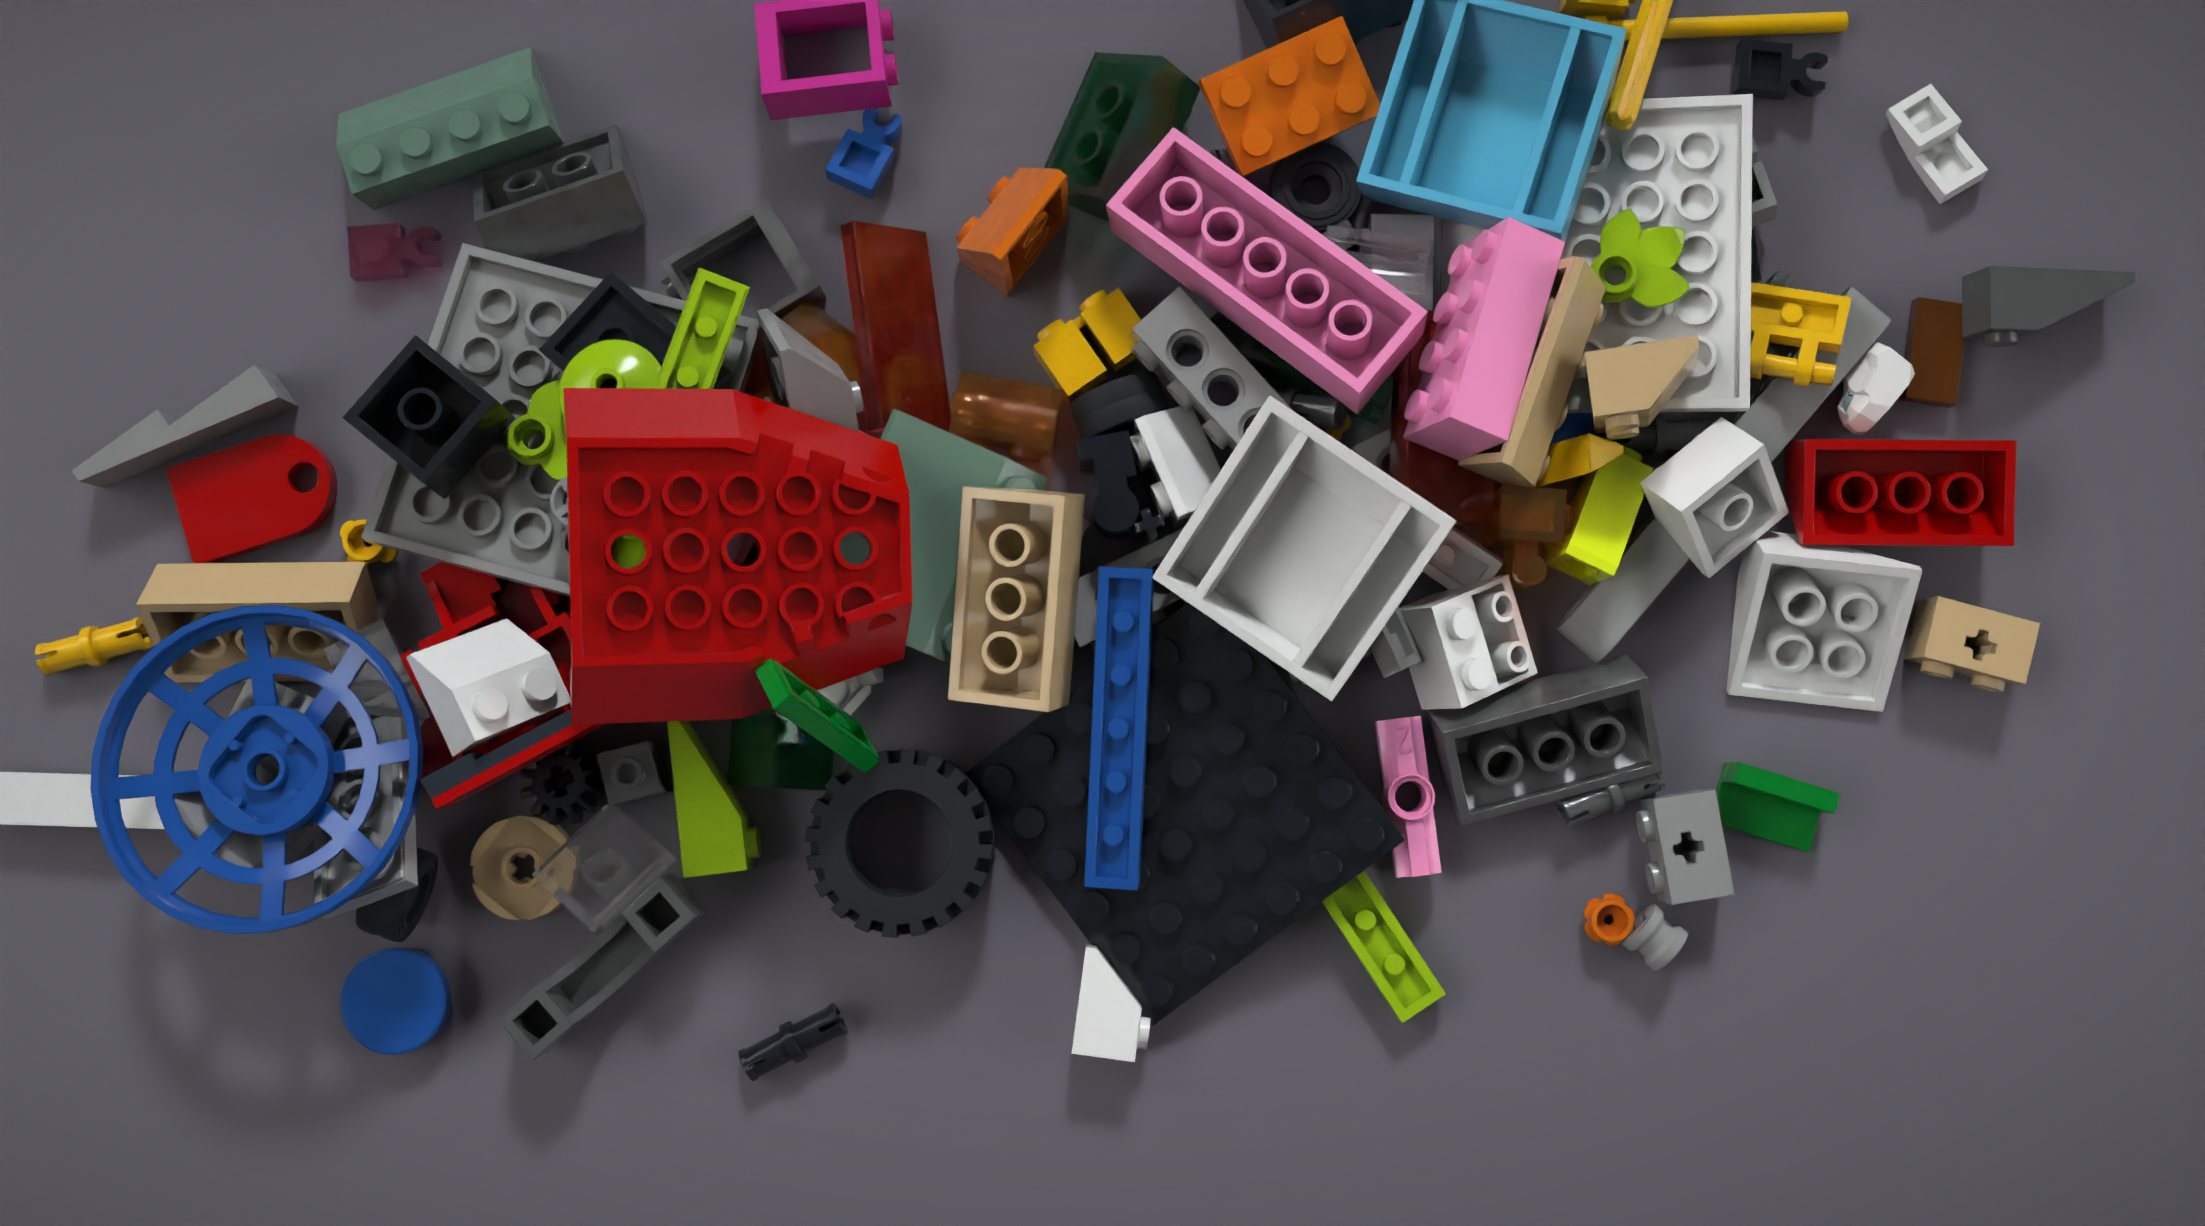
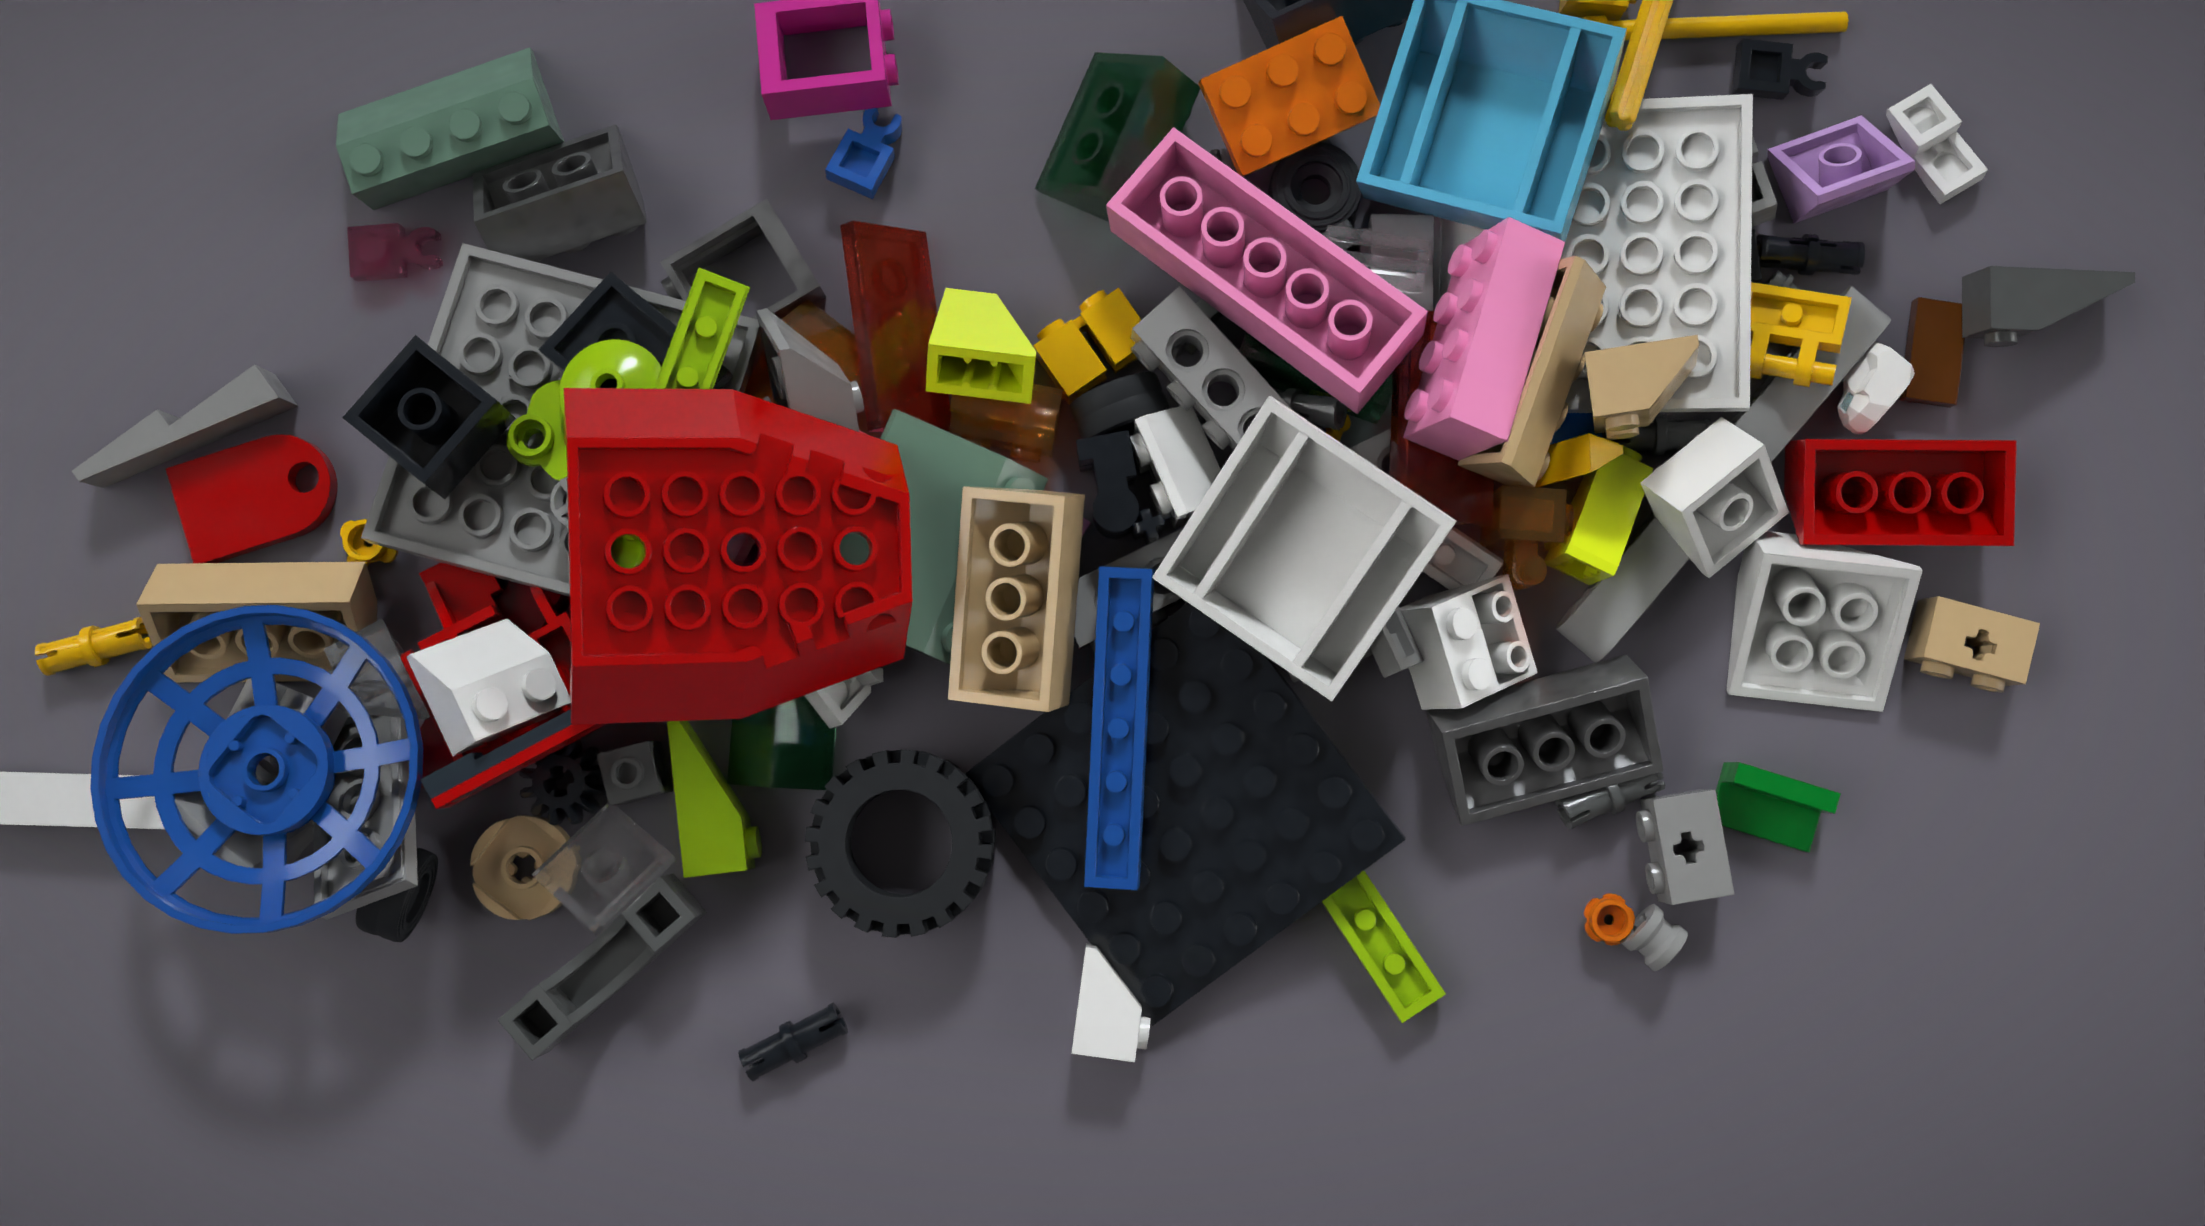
blue tile [341,947,452,1055] -> none
green tile [755,658,879,773] -> none
orange slope [956,167,1069,297] -> none
bright pink piece [1374,716,1442,878] -> none
lime plate [1590,209,1689,308] -> none
none -> neon yellow slope [926,288,1036,404]
none -> black pin [1756,234,1865,276]
none -> lavender slope [1767,115,1915,224]

